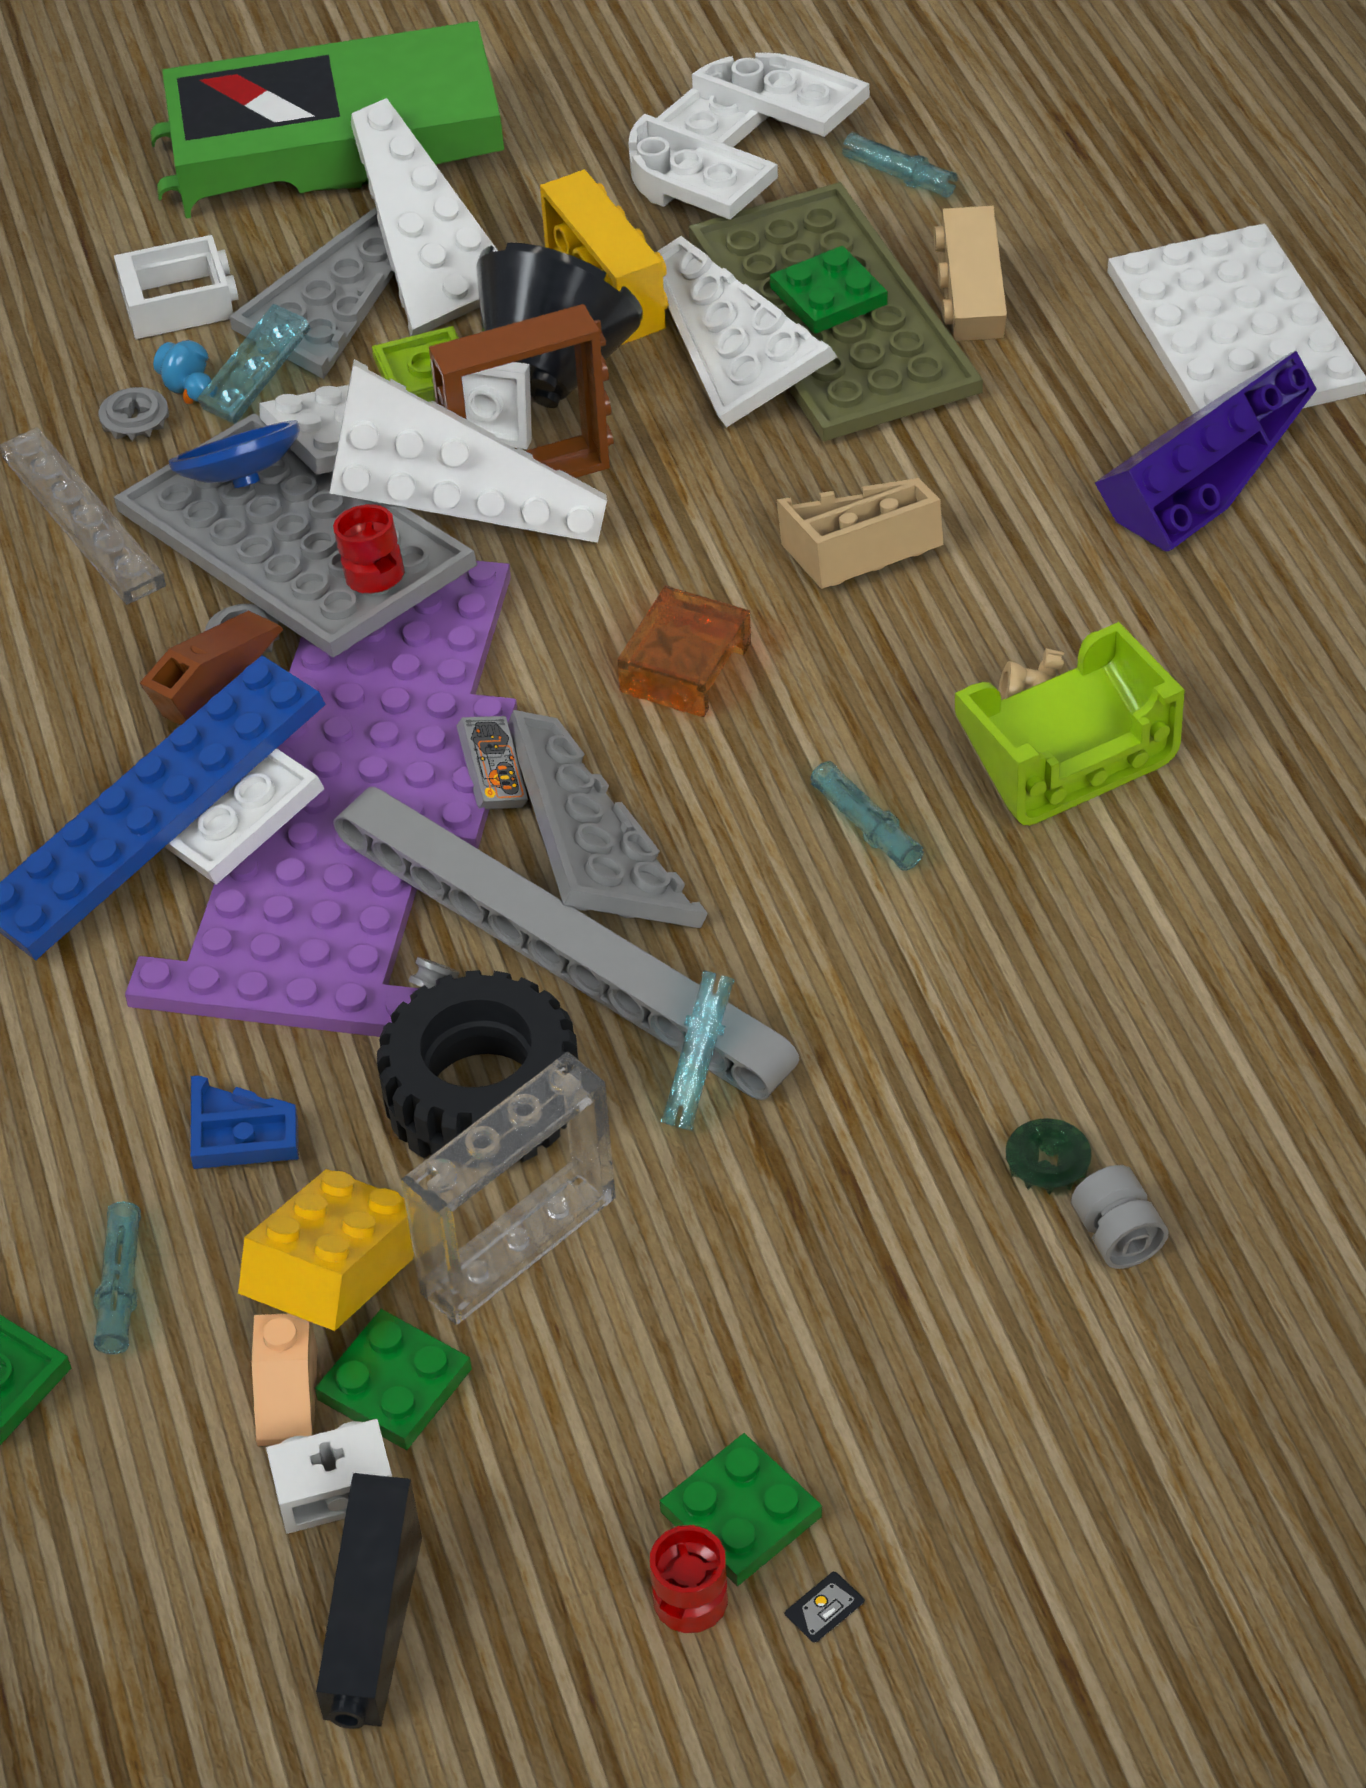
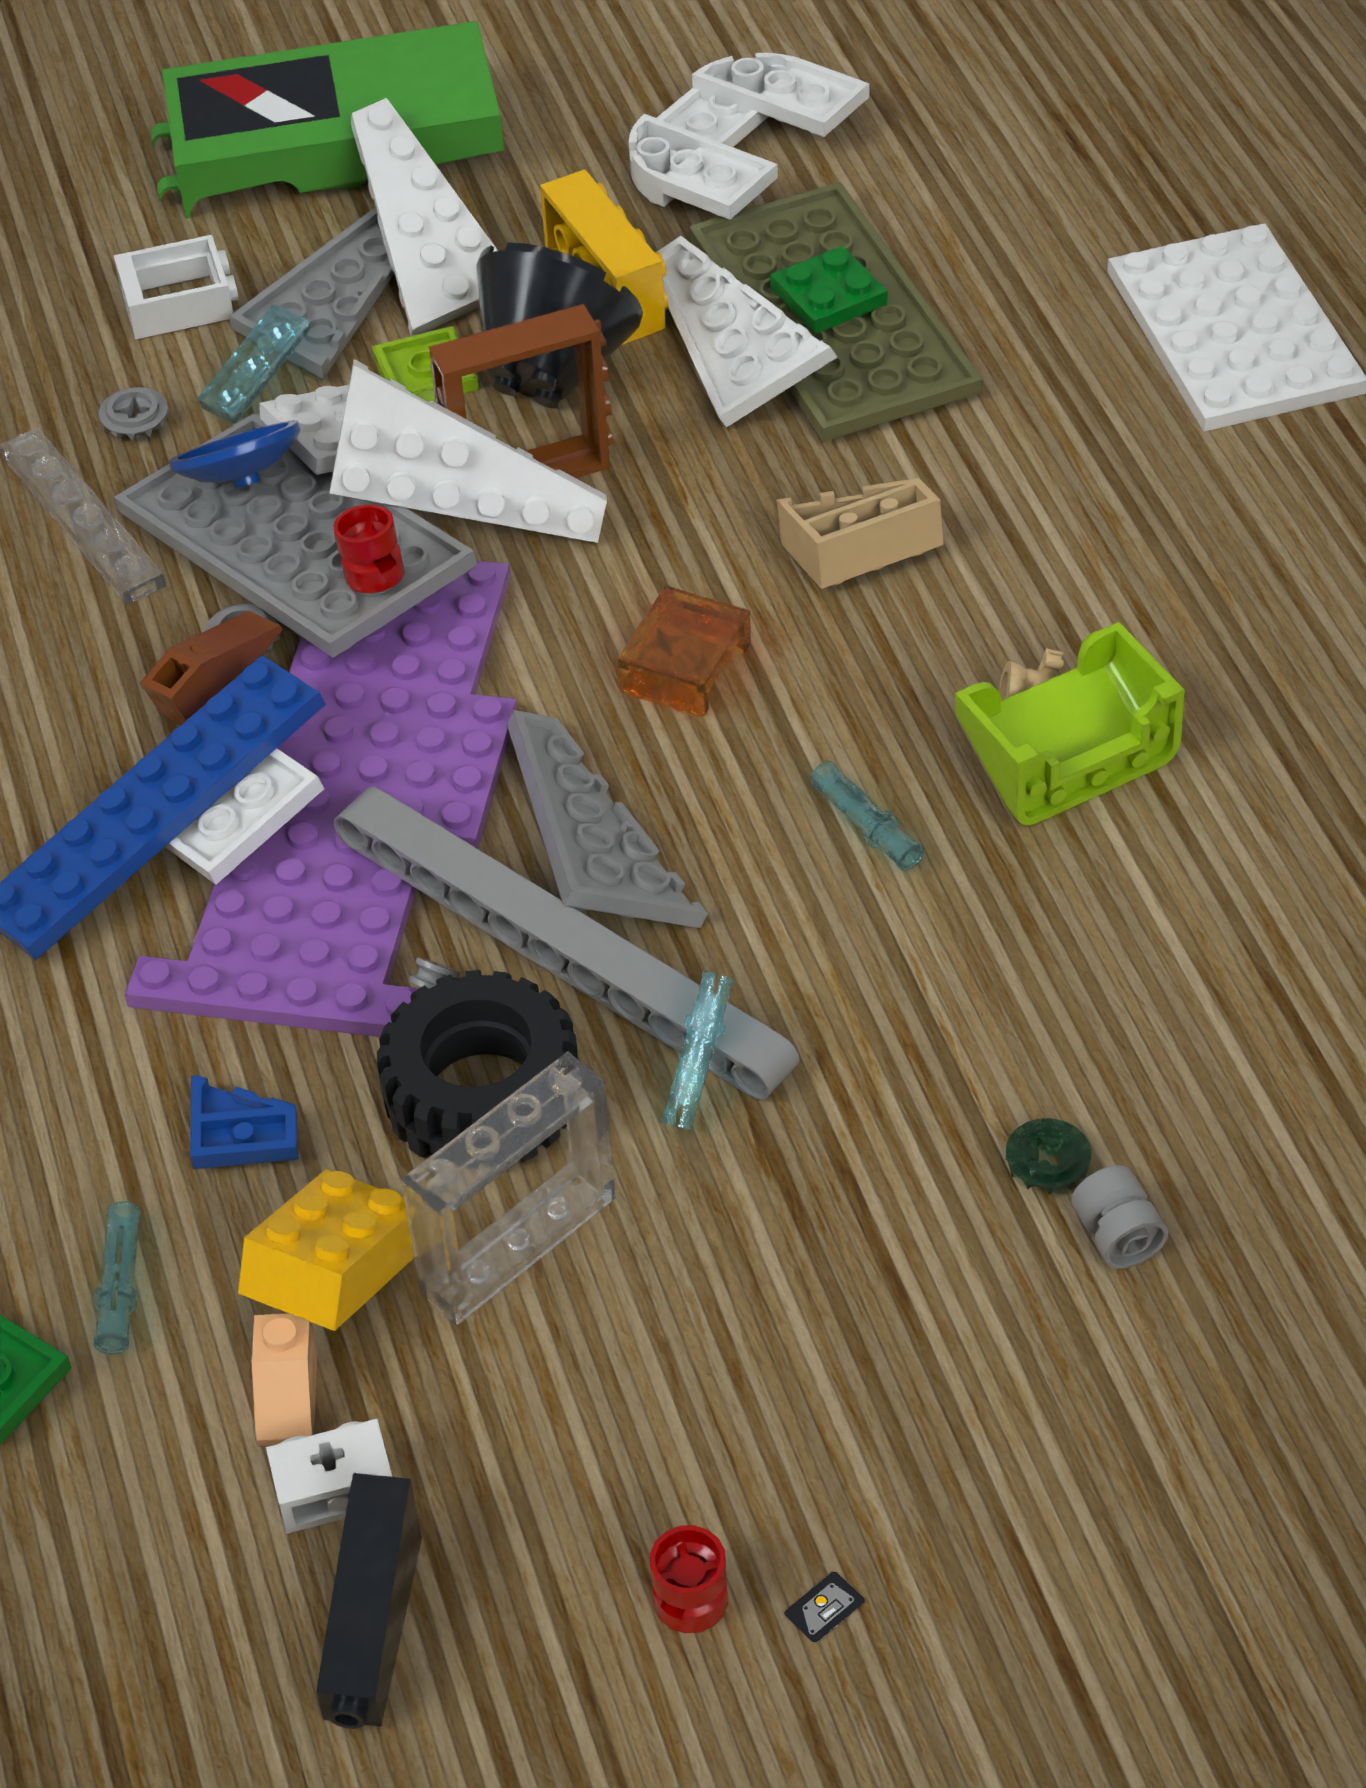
dark azure animal [153,340,214,404] -> none
green plate [315,1309,472,1450] -> none
tile [456,716,528,809] -> none
white plate [462,362,532,449] -> none
green plate [659,1433,822,1587] -> none
clear light blue pin [842,132,958,198] -> none
tan wedge [934,205,1007,341] -> none
dark purple wedge [1095,351,1317,552] -> none

